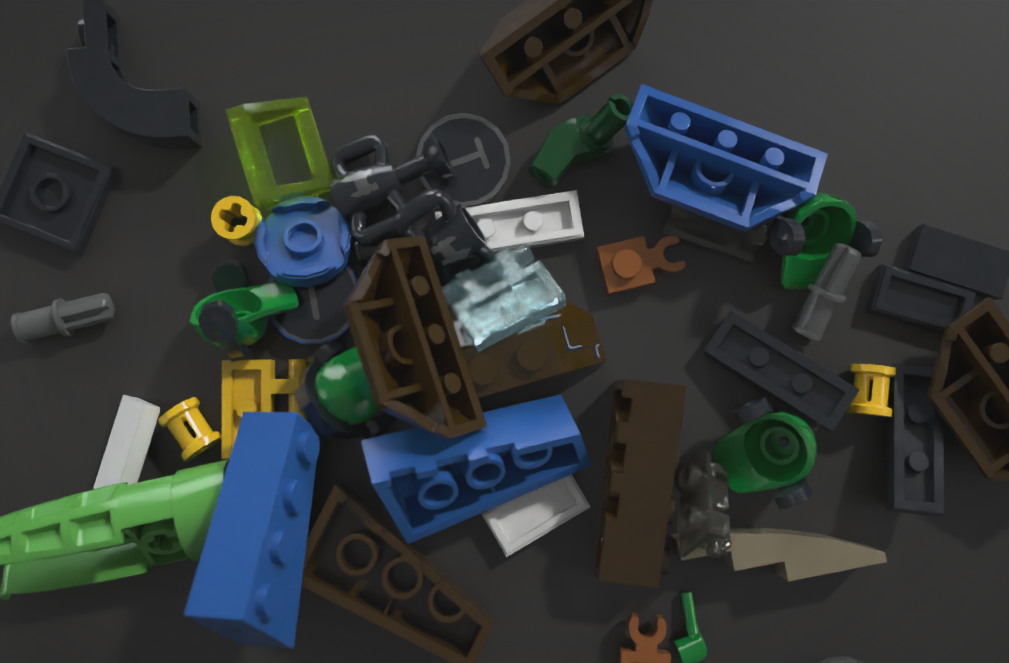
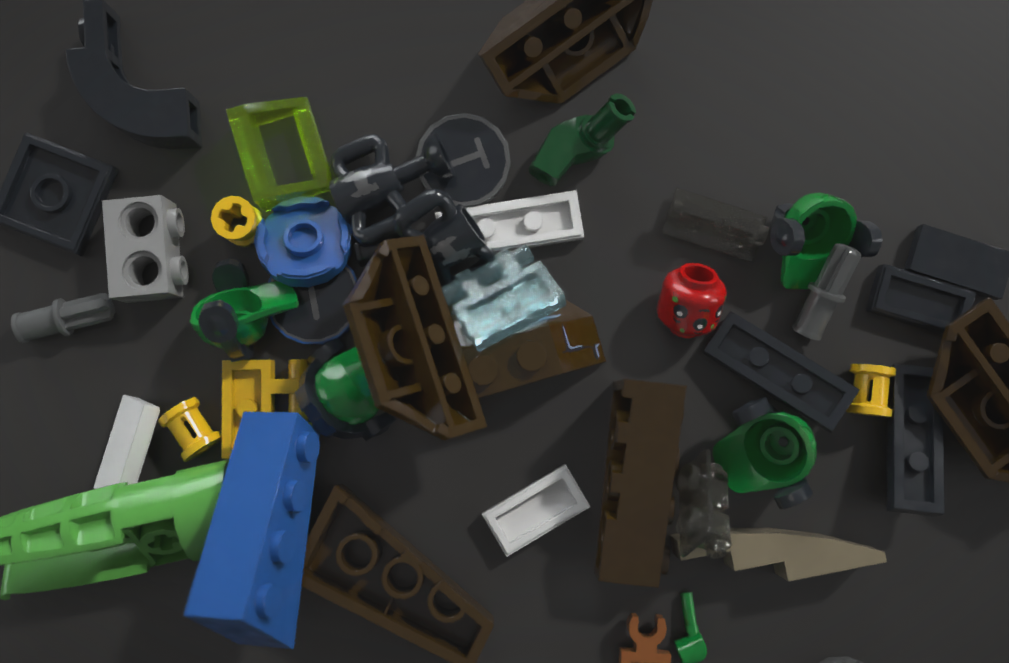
blue wedge [361,394,592,544] -> none
dark orange plate [596,236,686,295] -> none
blue wedge [624,84,828,232] -> none
none -> light grey brick [102,195,189,303]
none -> red head [657,263,727,338]

